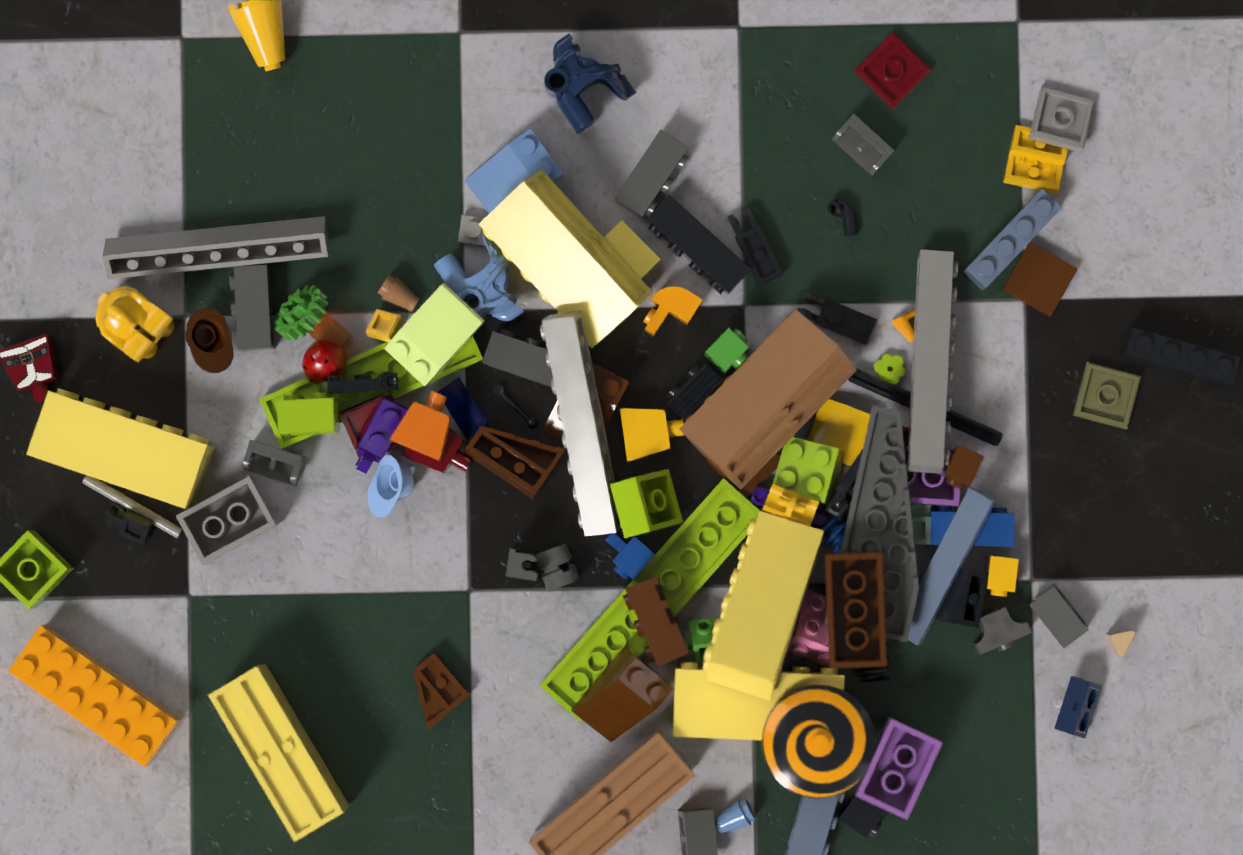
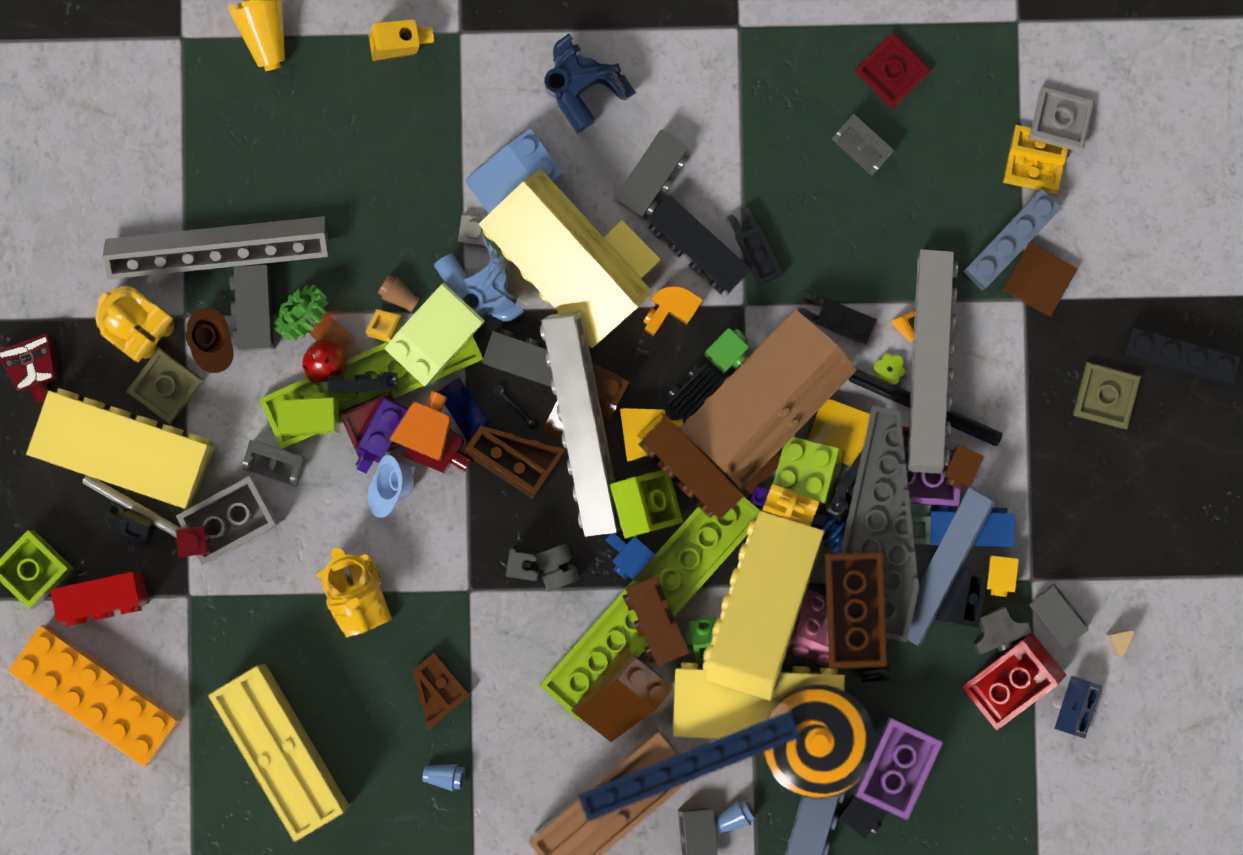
black arm [827,199,858,236] -> none
none -> red brick [50,571,149,627]
none -> olive tile [126,348,204,425]
none -> dark red brick [175,526,212,558]
none -> yellow helmet [316,547,393,637]
none -> yellow torso [368,19,434,61]
none -> medium blue cone [423,764,465,792]
none -> dark blue plate [578,711,800,821]
none -> reddish brown brick [637,413,744,520]
none -> red slope [962,632,1067,731]

